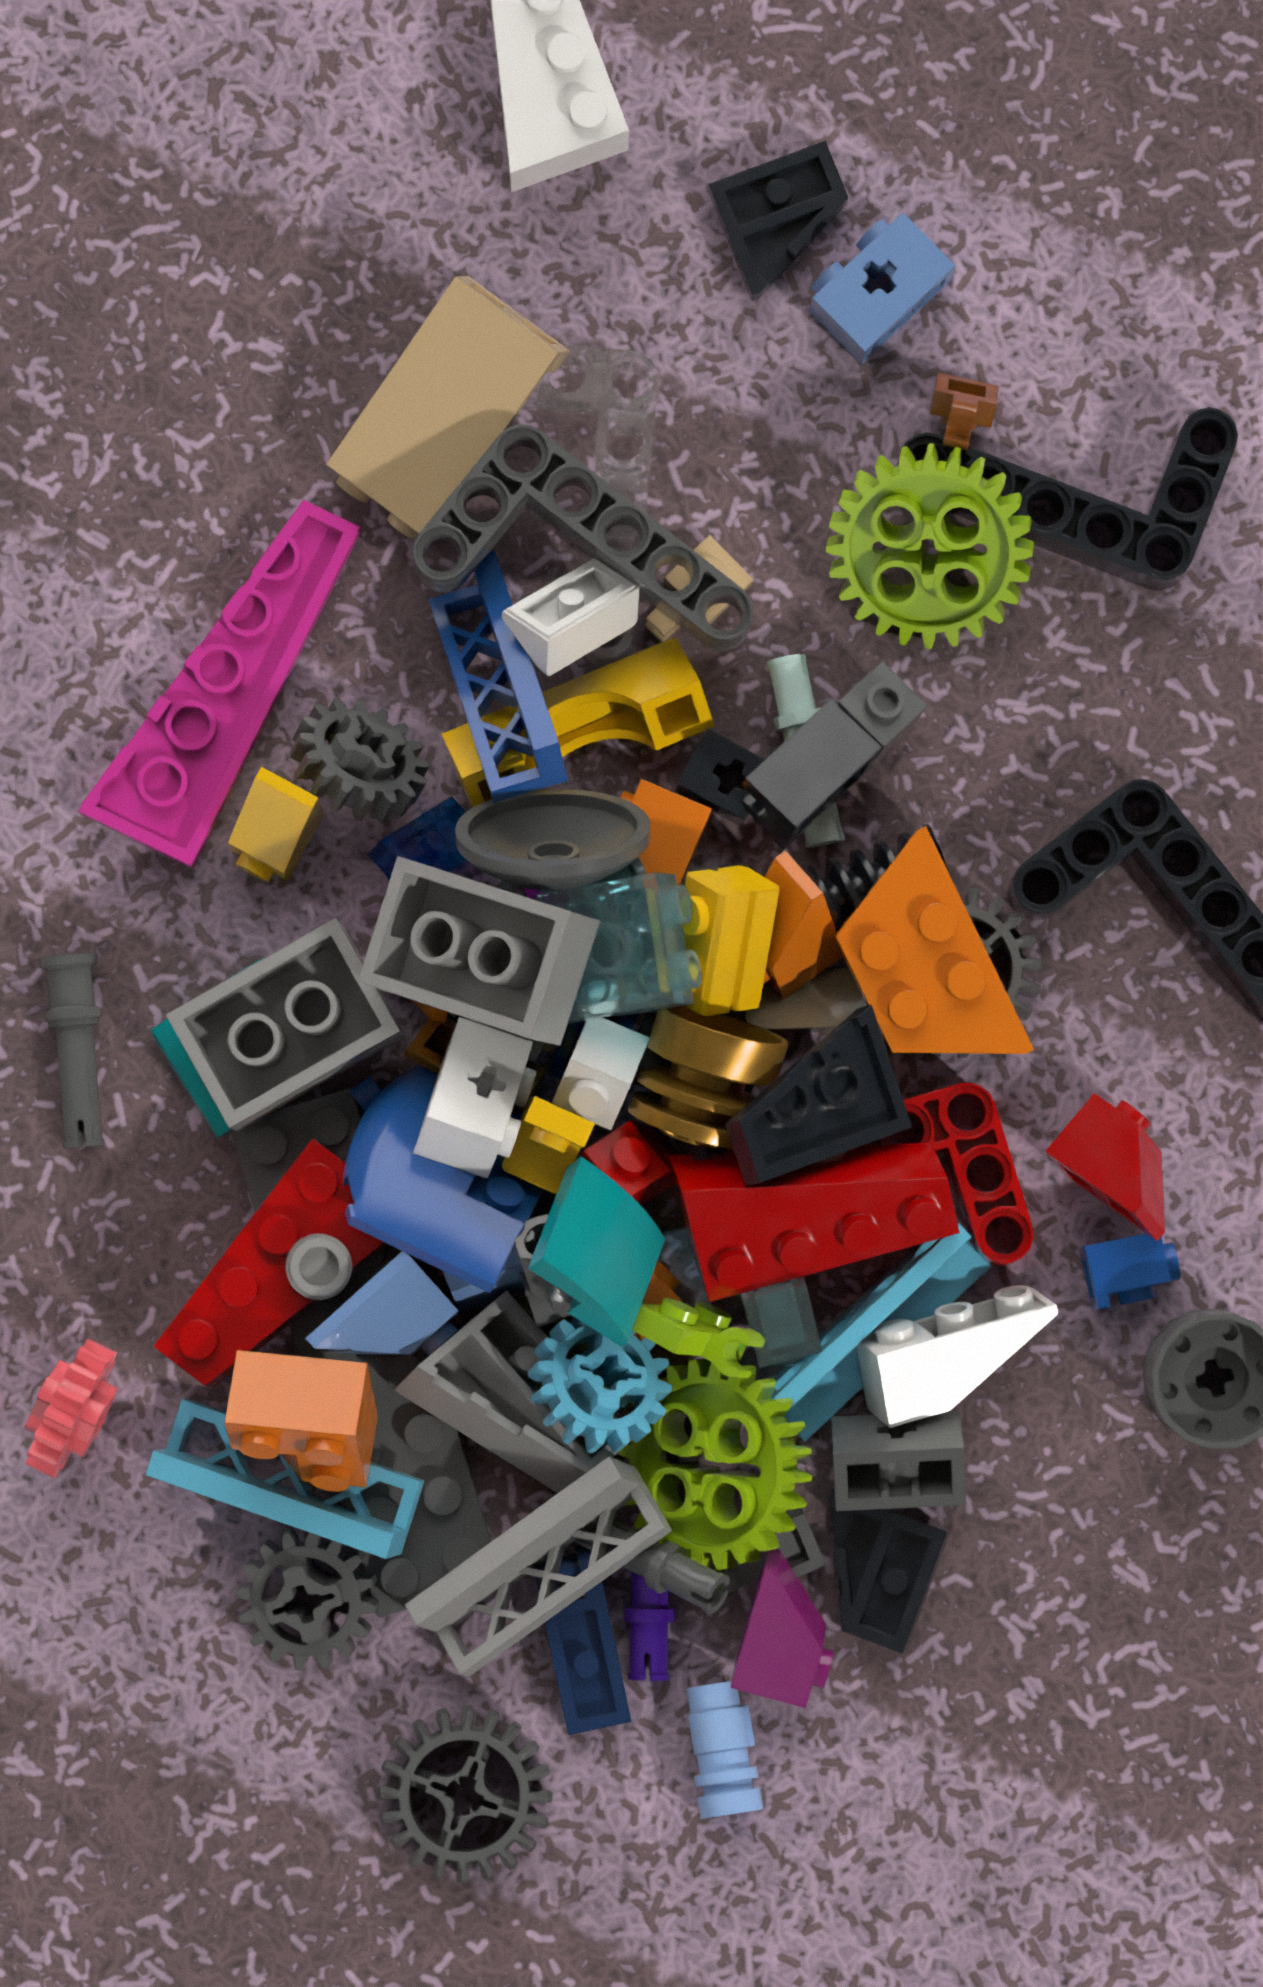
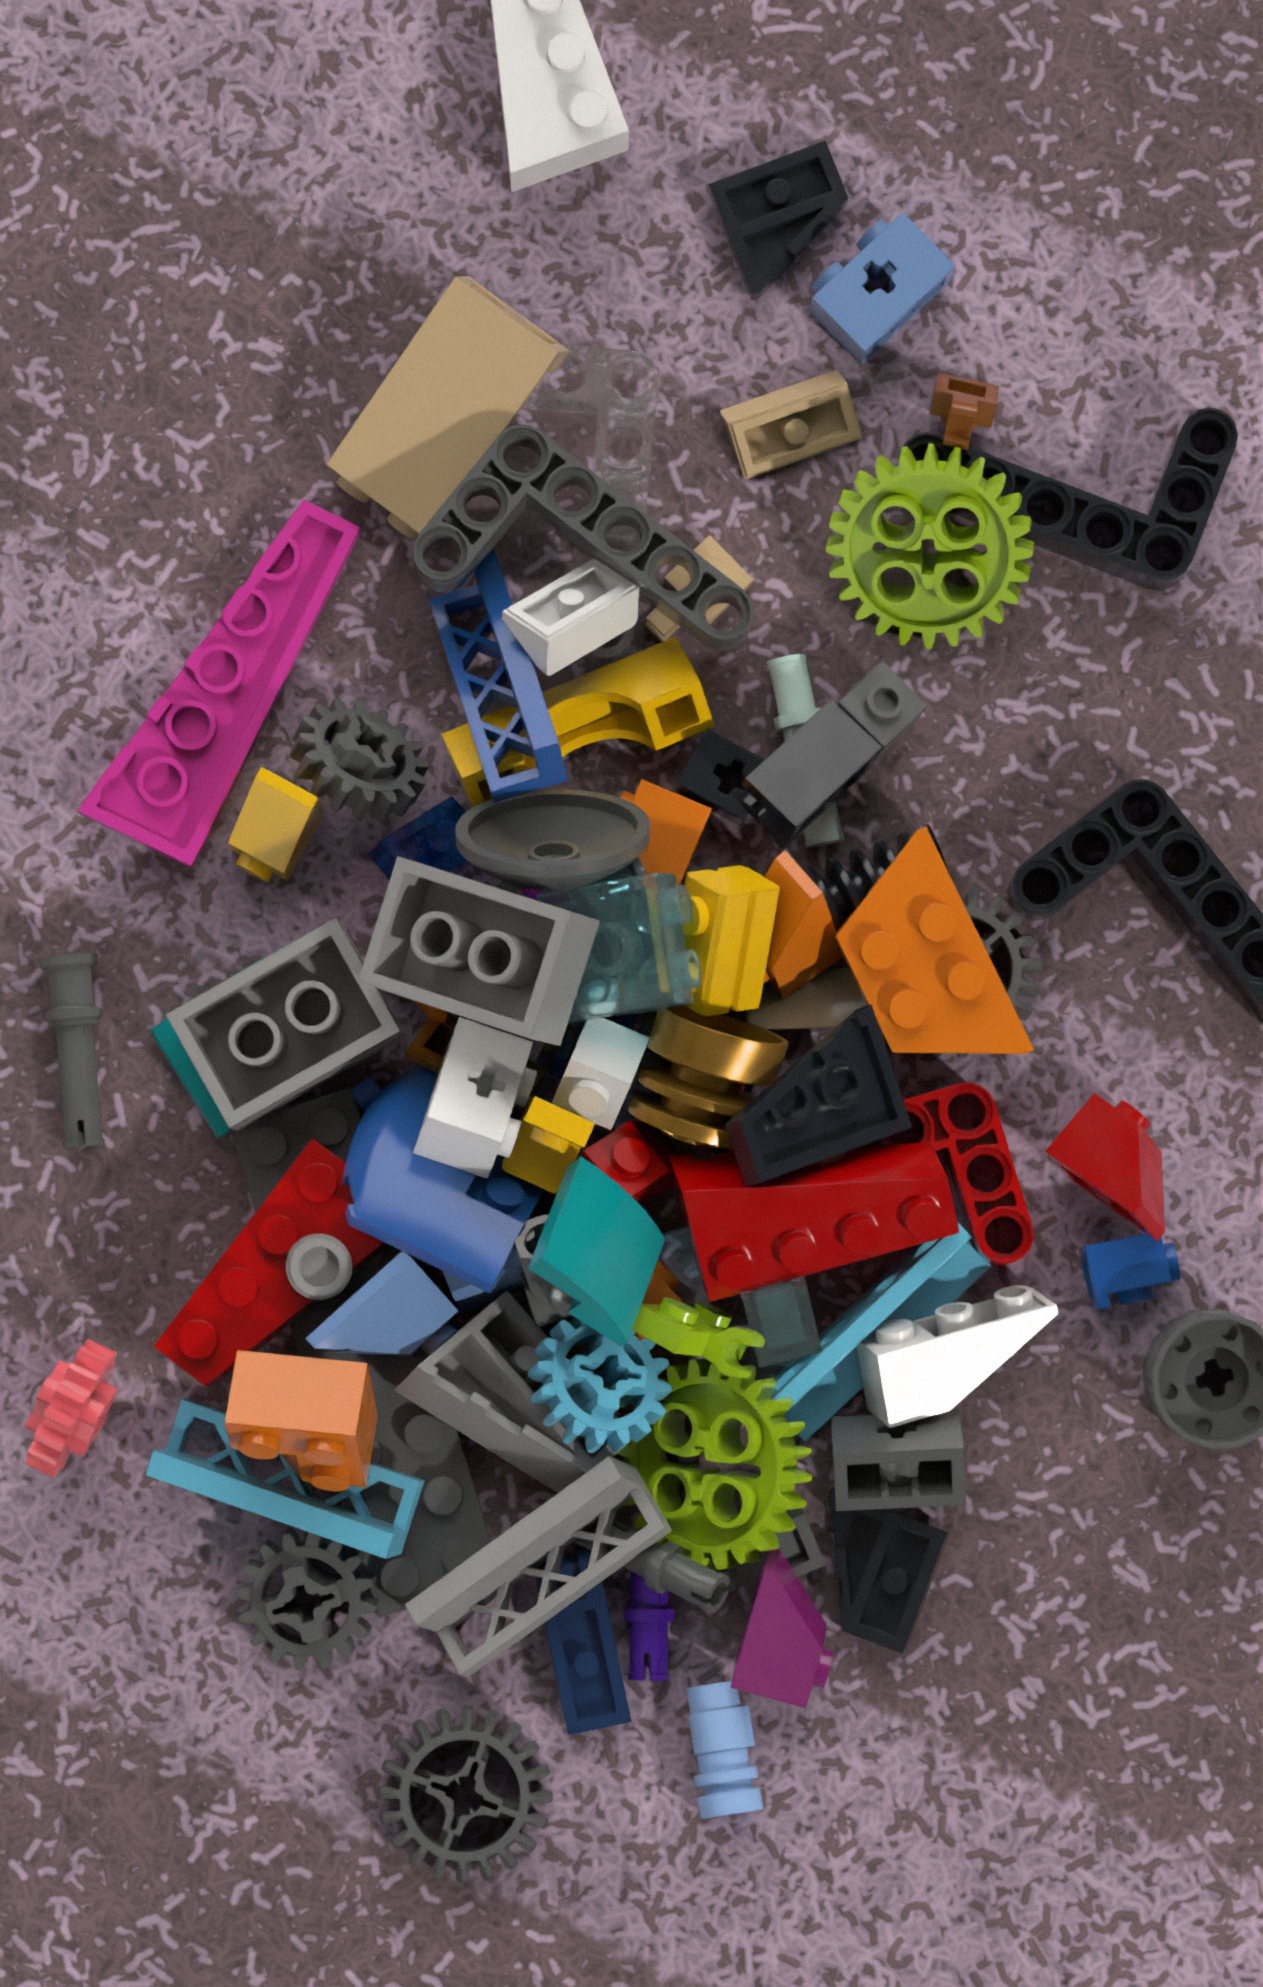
none -> tan slope [720,370,863,480]

